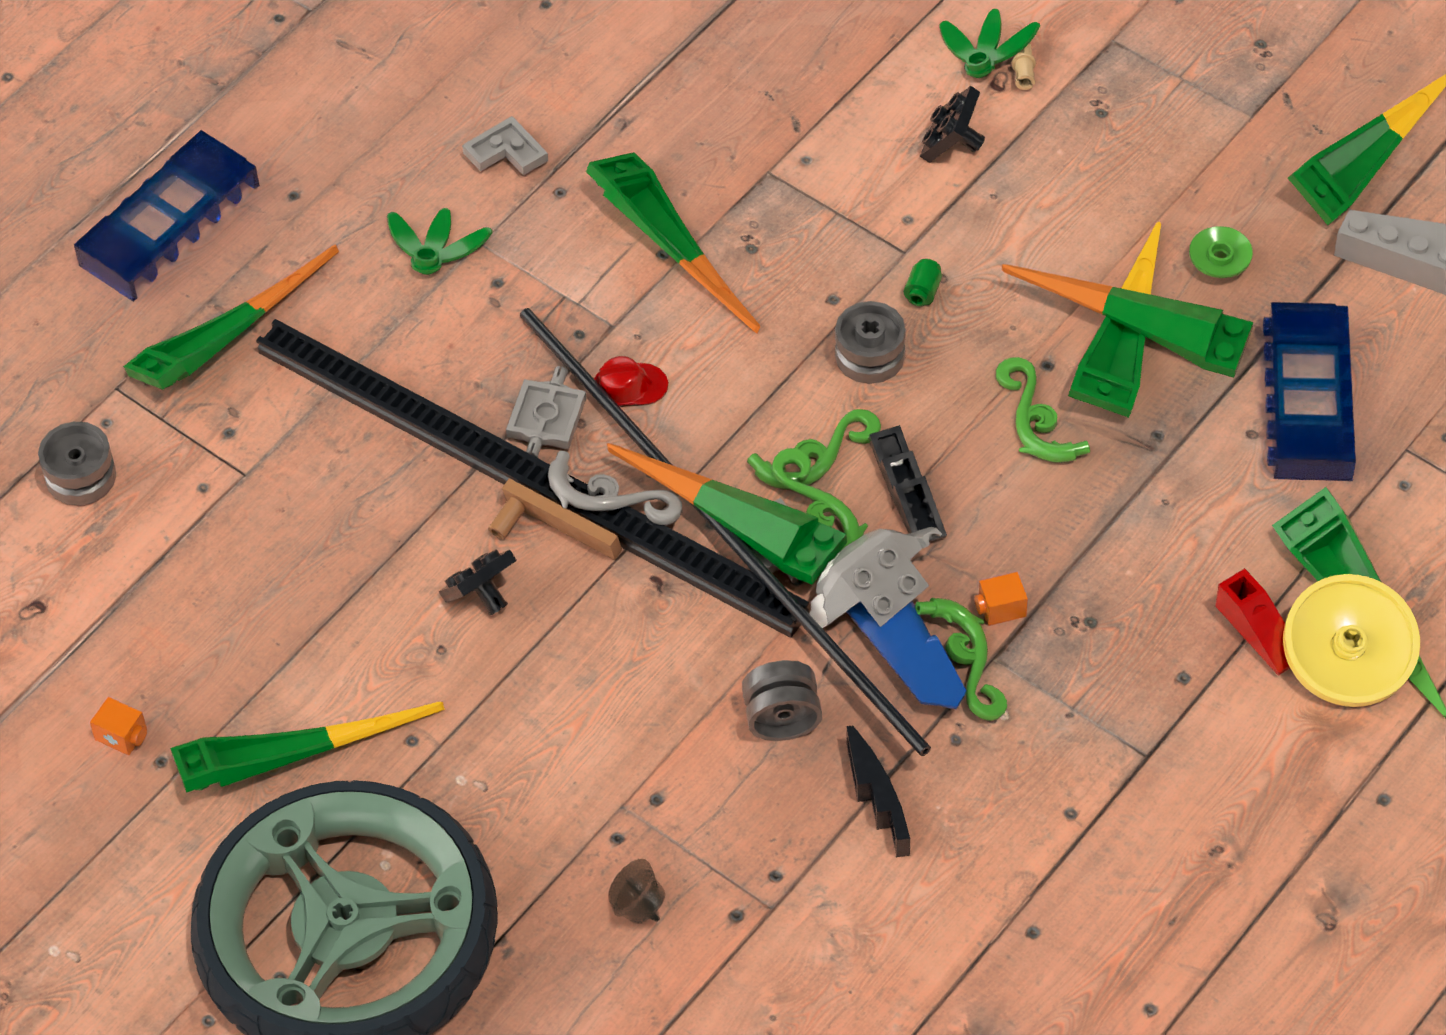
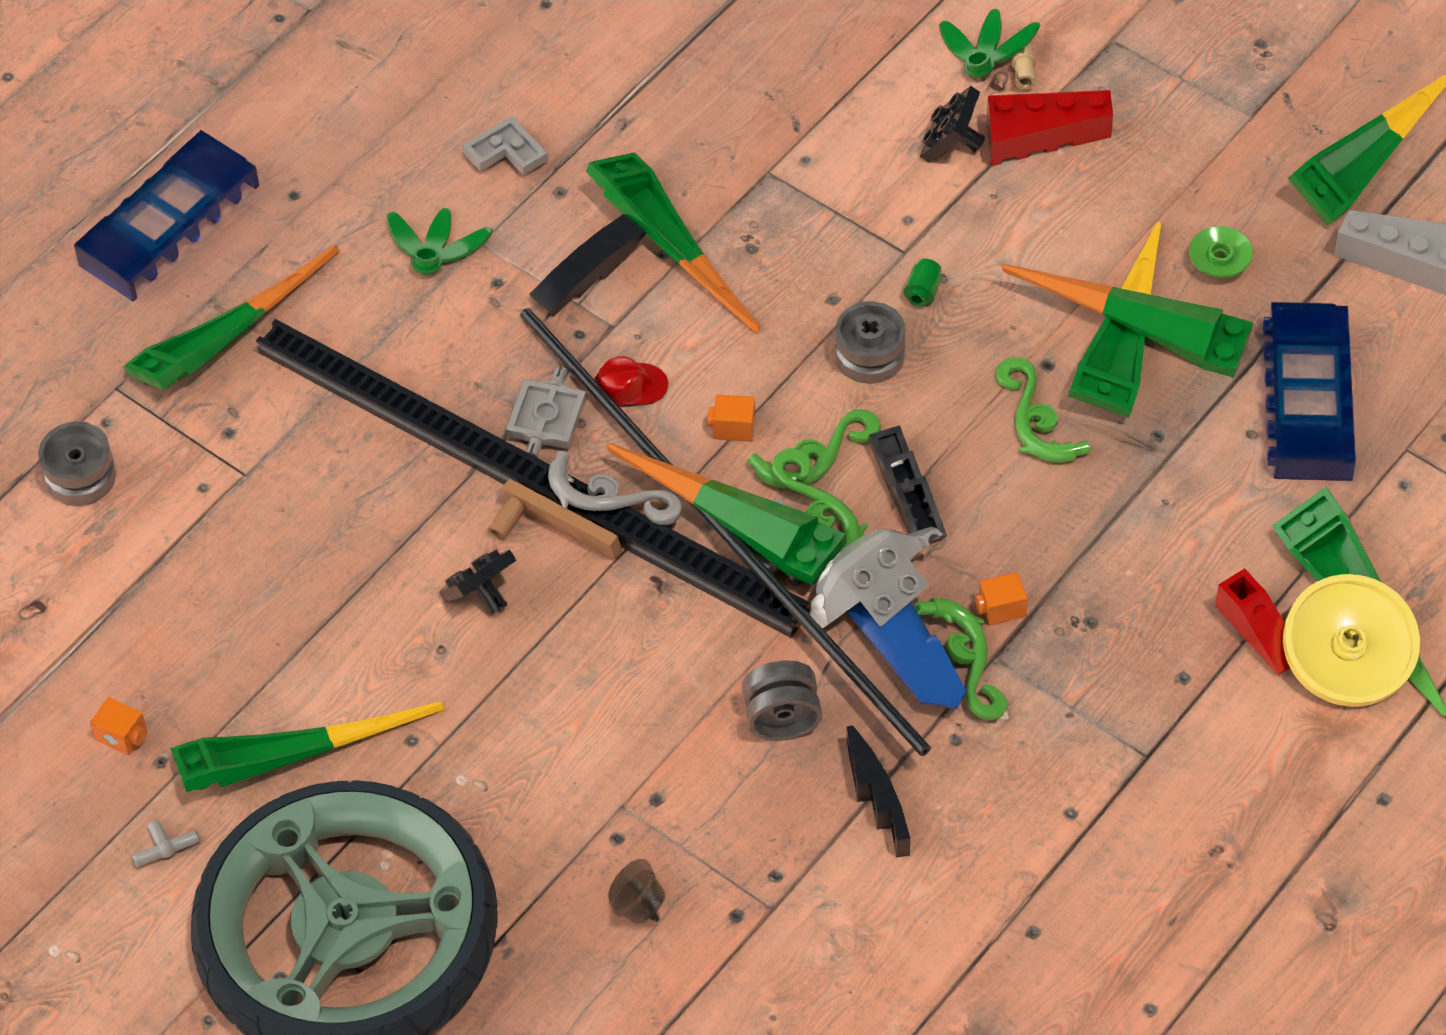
none -> light grey piece [132,821,200,867]
none -> black slope [529,214,646,317]
none -> orange brick [708,394,755,442]
none -> red wedge [987,90,1113,166]

